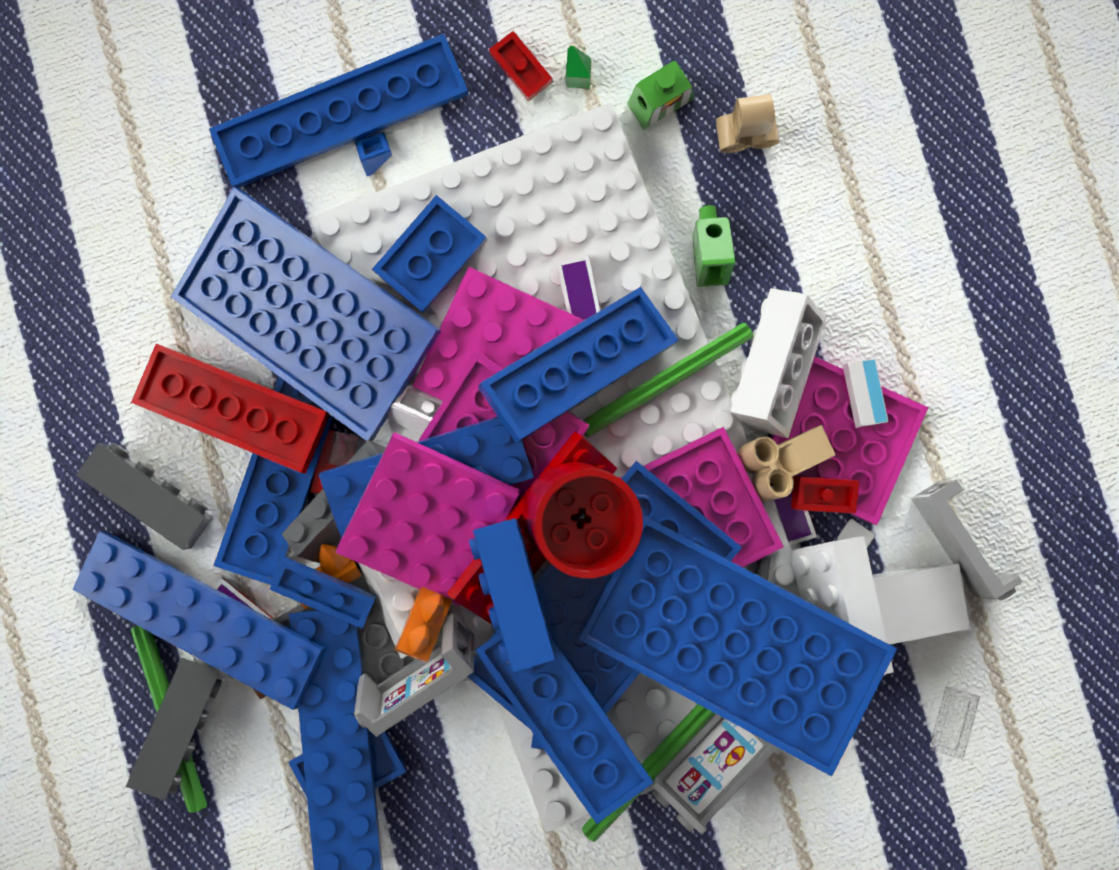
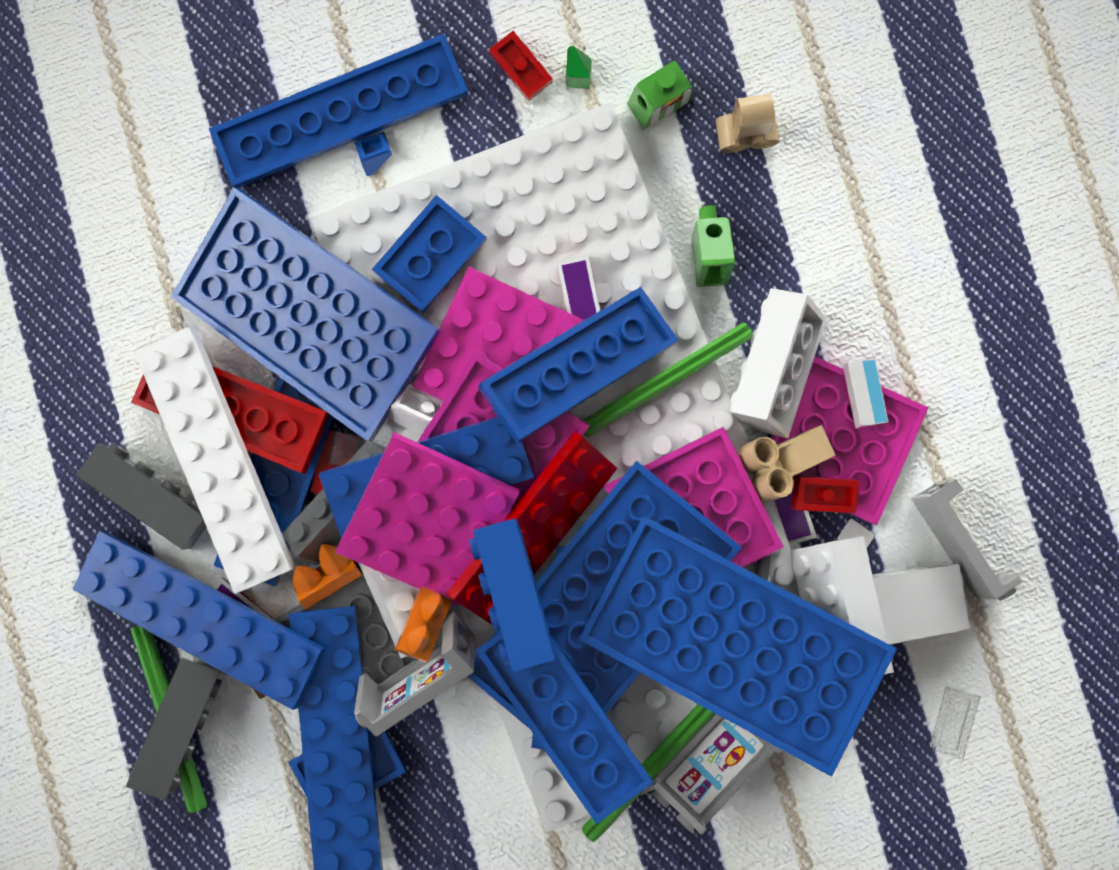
blue plate [269,556,377,629] -> none
red brick [522,462,643,578] -> none
none -> white plate [134,326,295,594]

